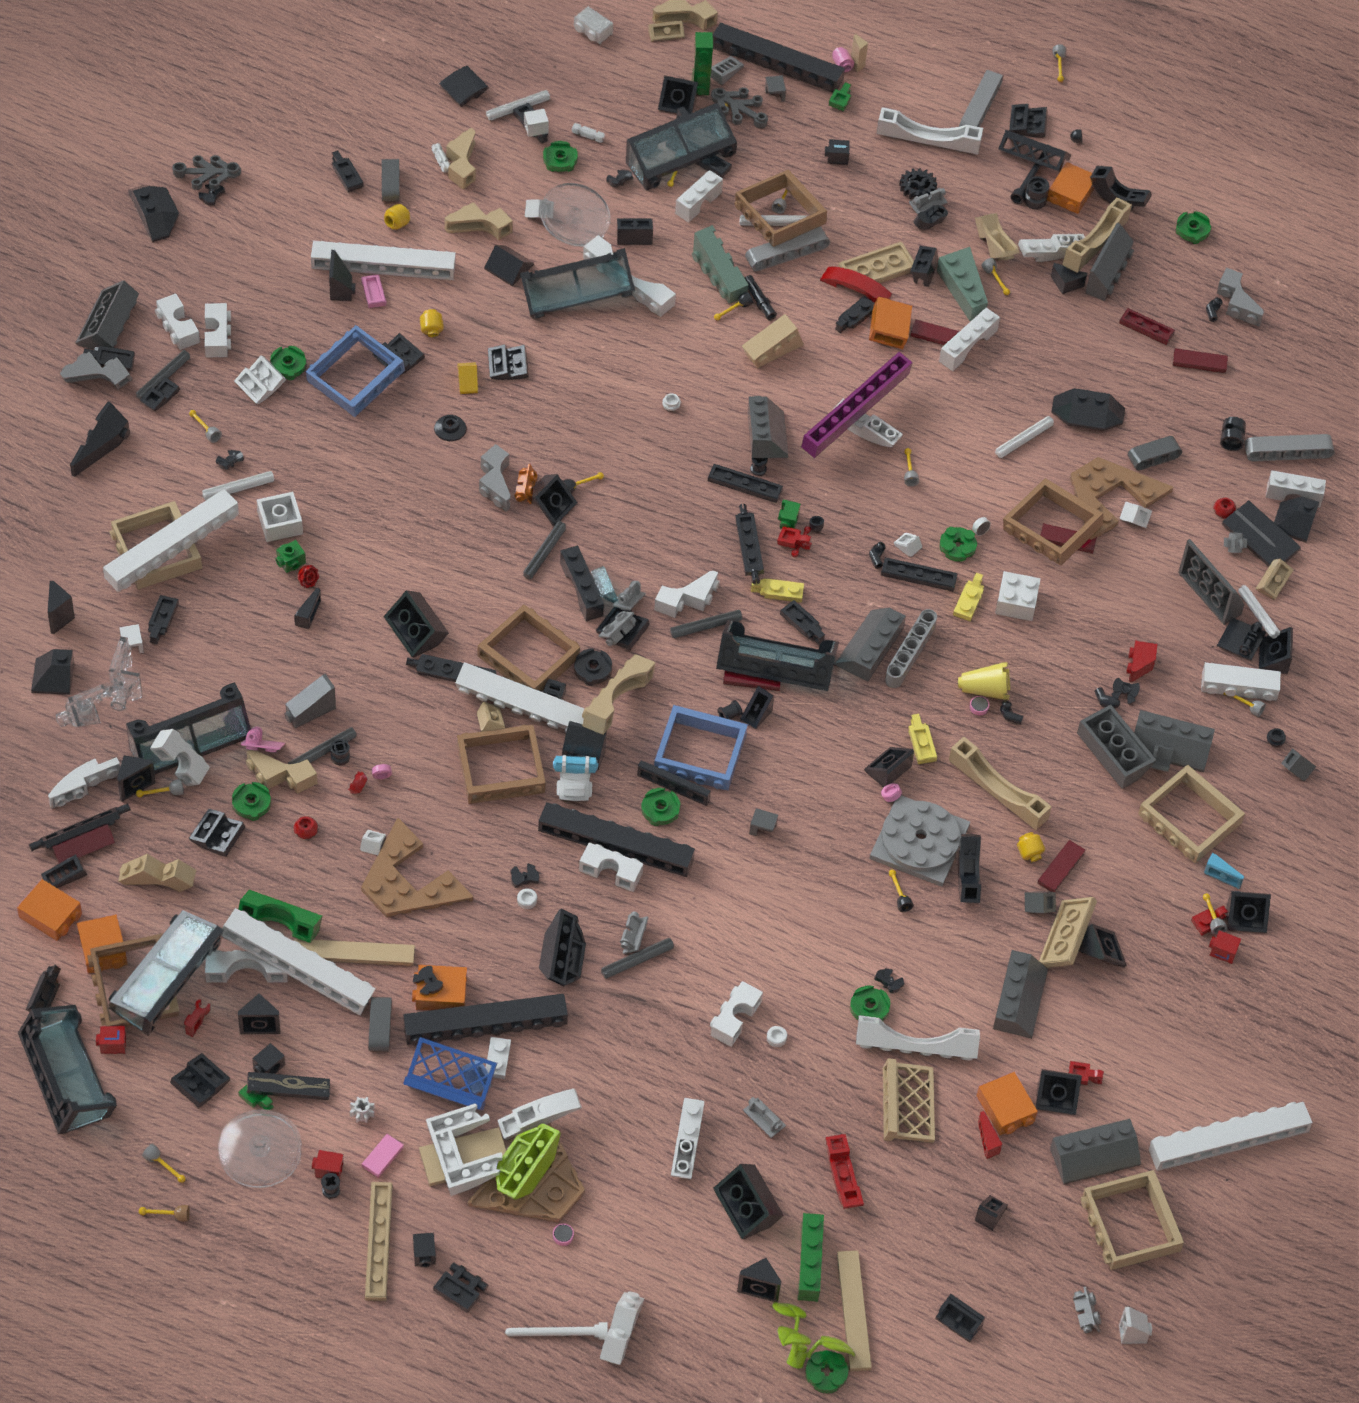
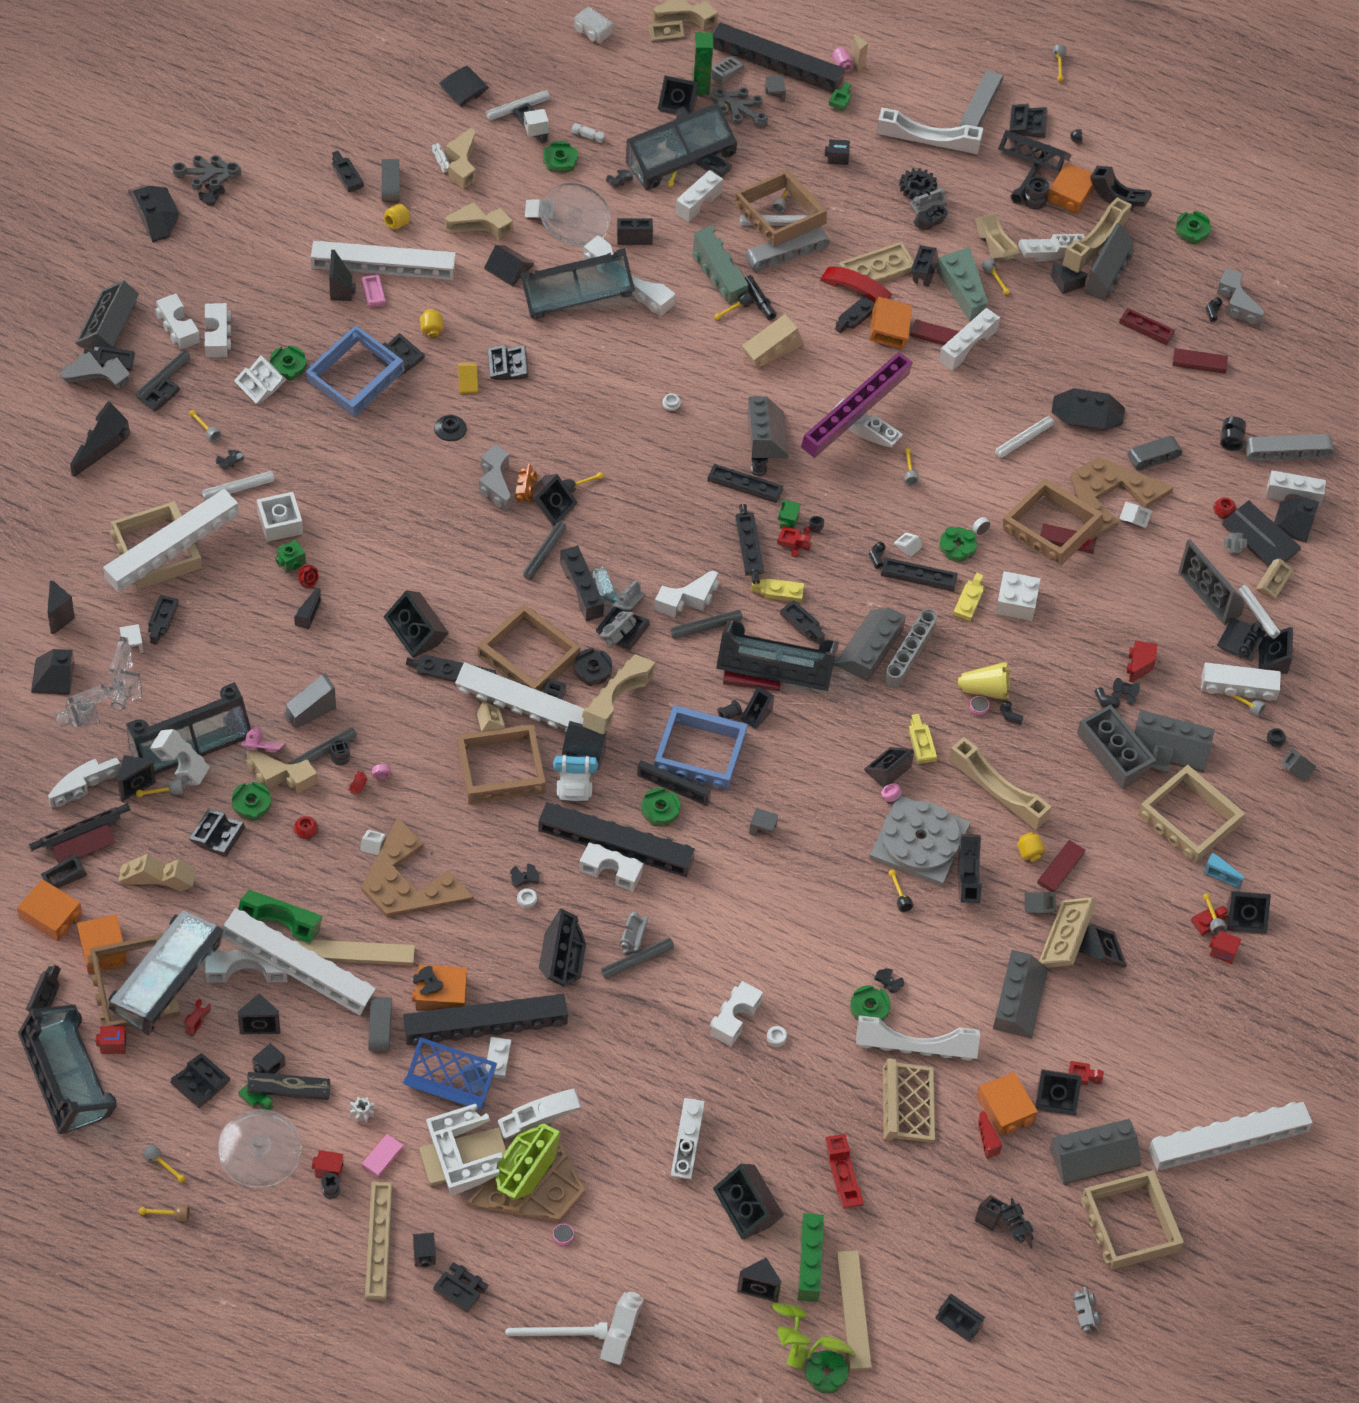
light grey hinge [743,1097,786,1138] -> none
white slope [1119,1307,1152,1344] -> none
none -> black hinge [1000,1198,1034,1249]

